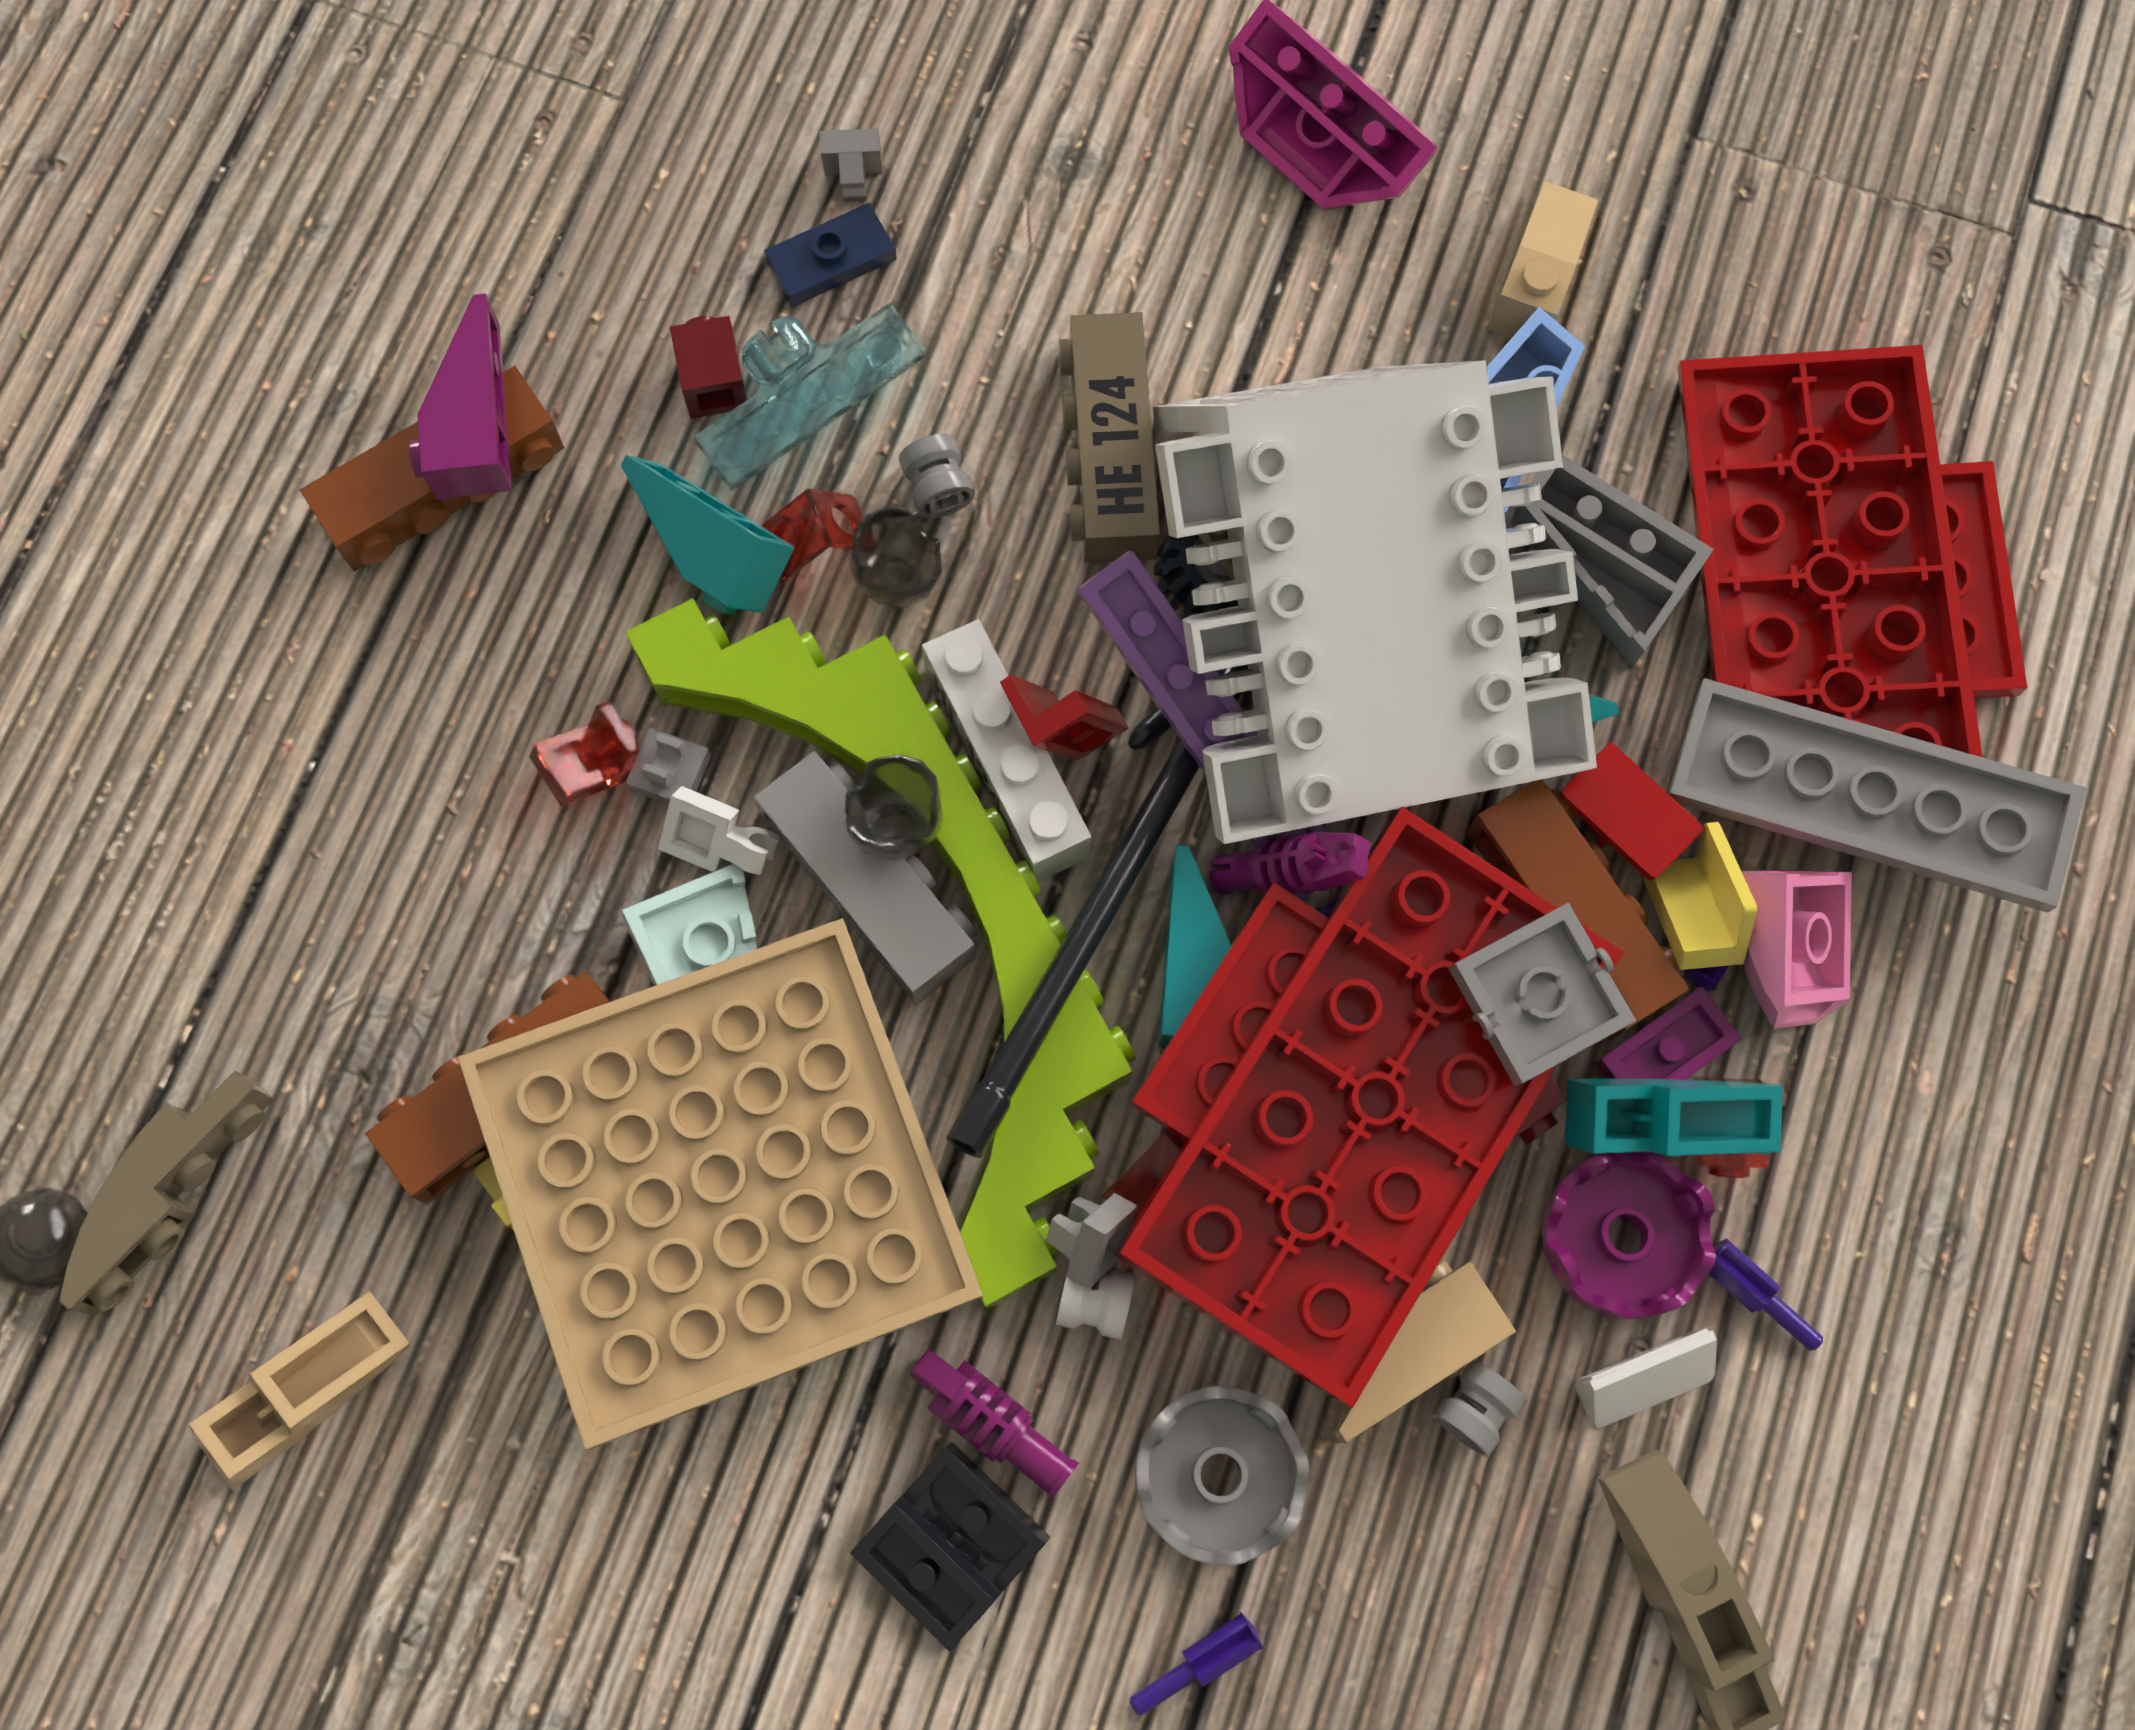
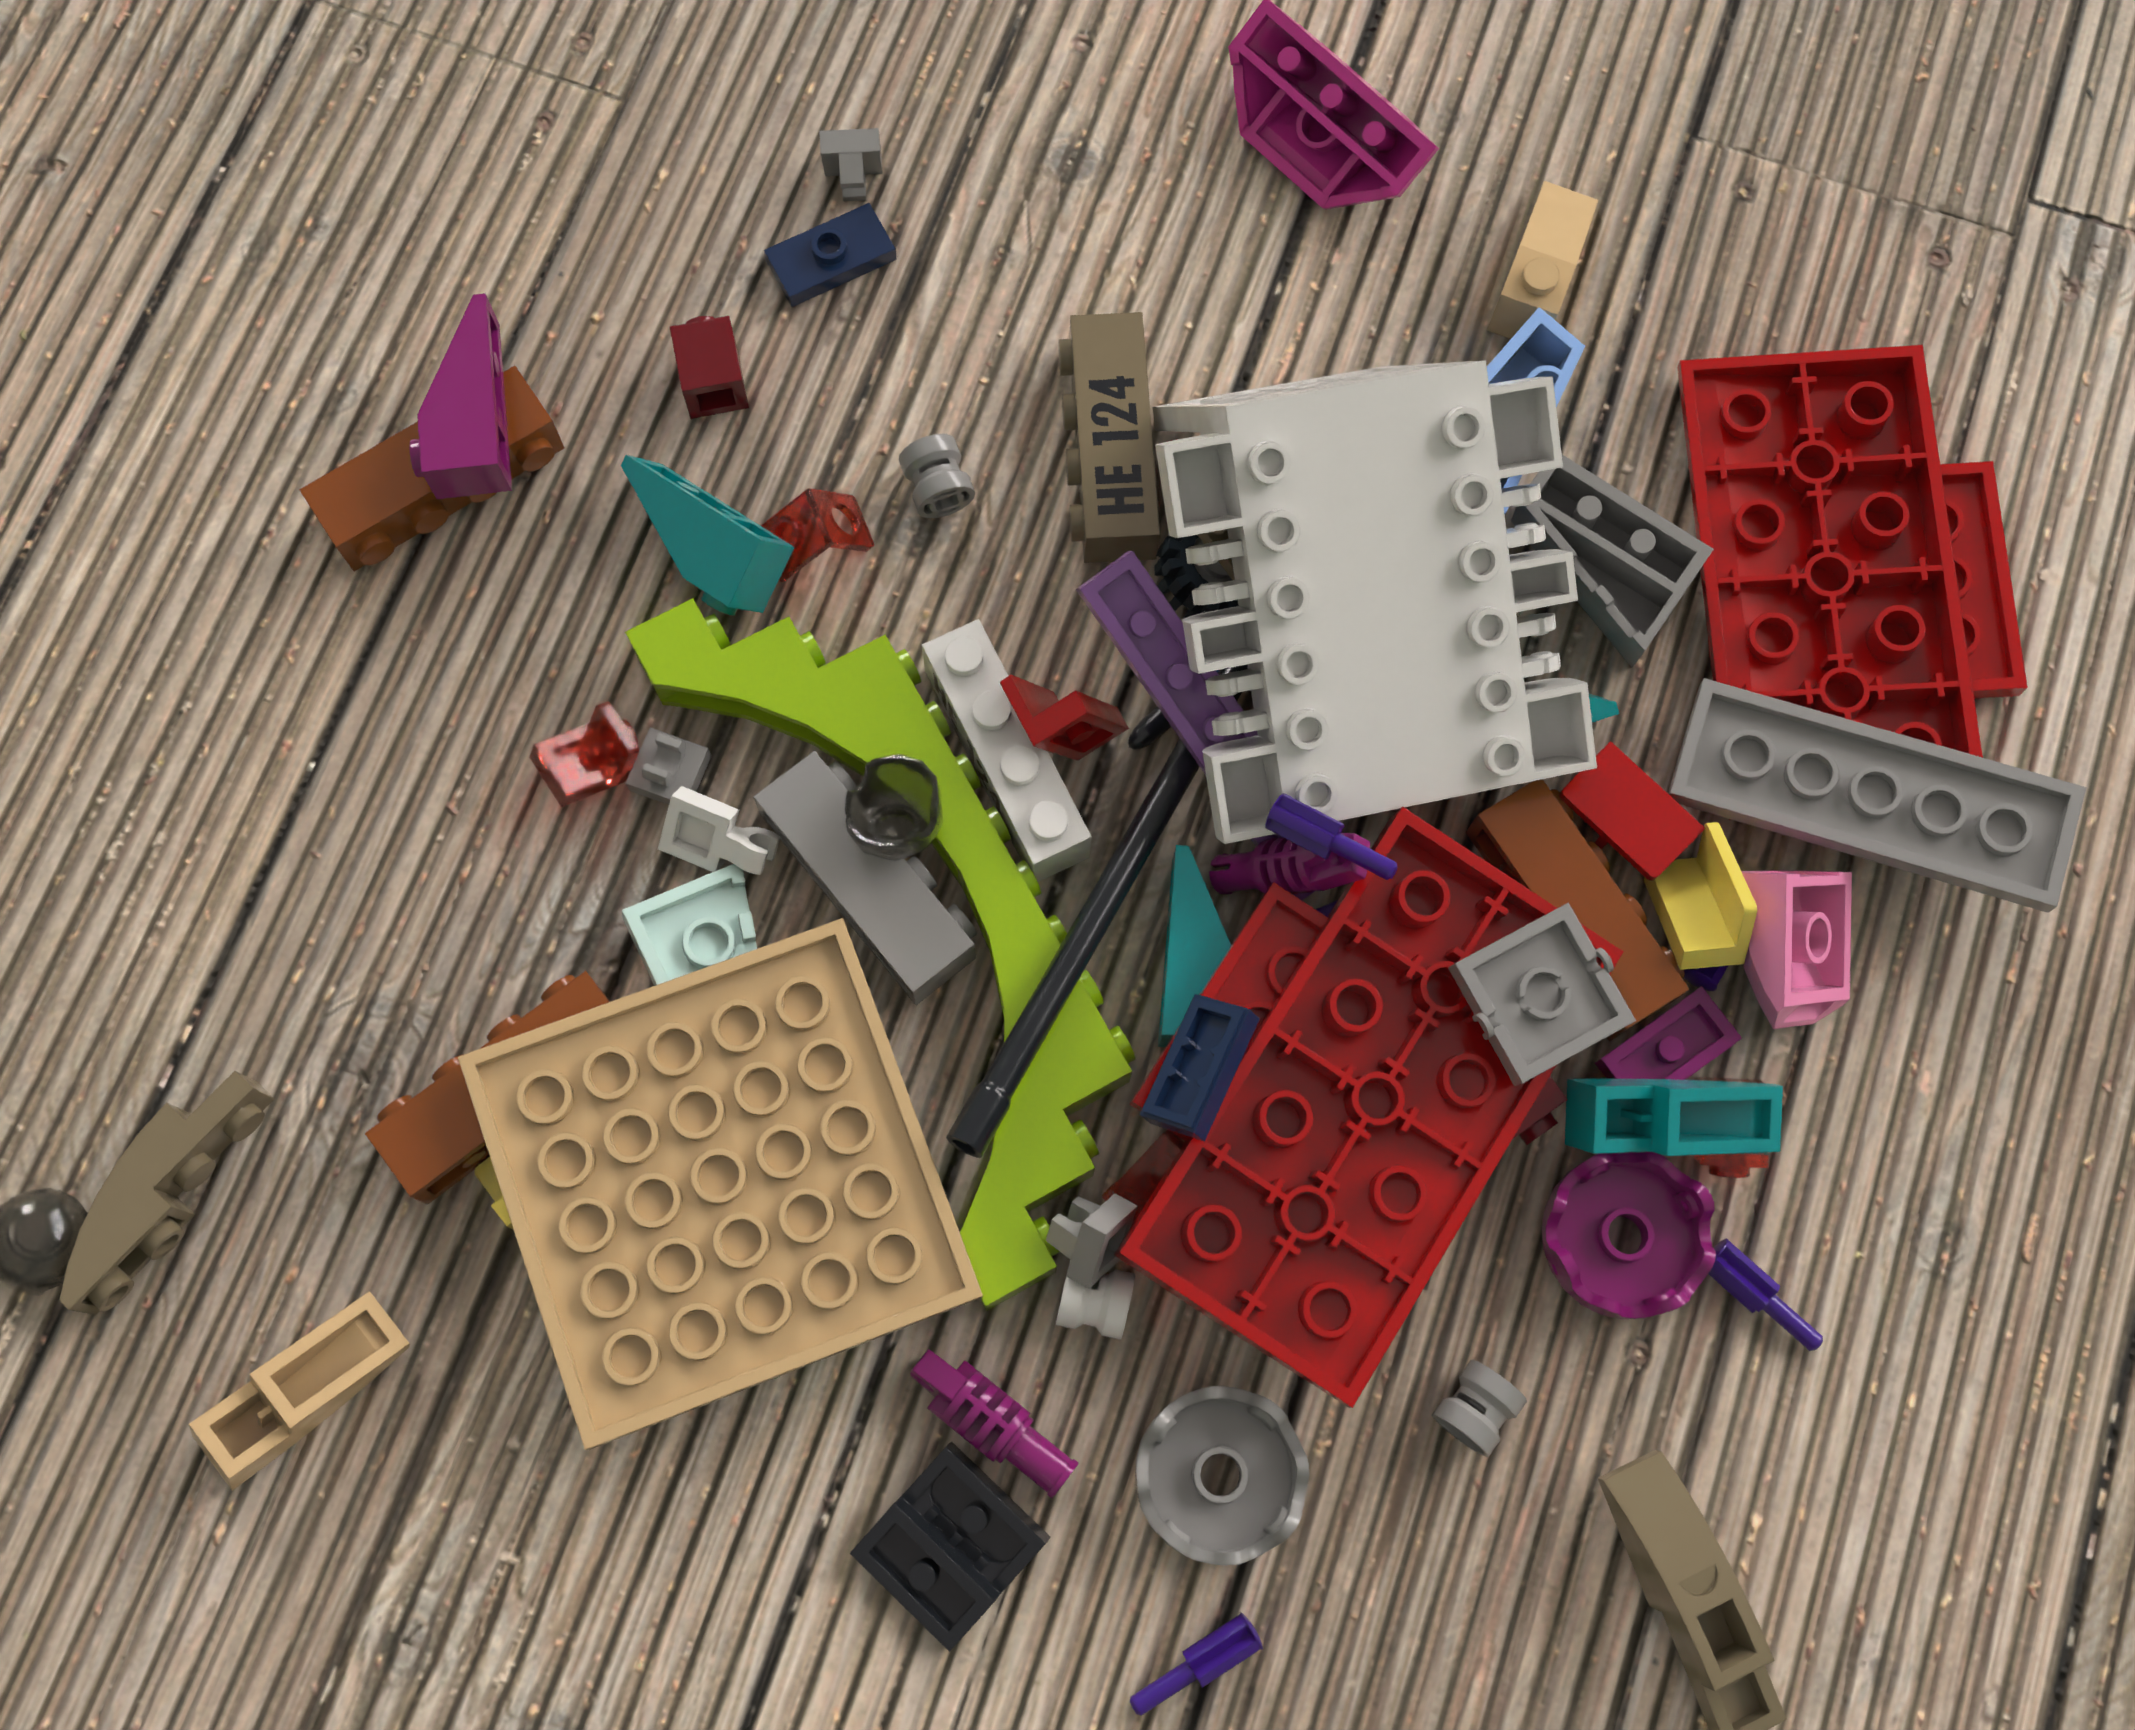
clear light blue plate [695,303,926,491] -> none
clear smoke hair [849,506,942,608] -> none
tan slope [1330,1260,1516,1444] -> none
white slope [1574,1328,1717,1428] -> none
none -> dark blue plate [1139,994,1260,1142]
none -> dark purple axle [1265,793,1398,880]

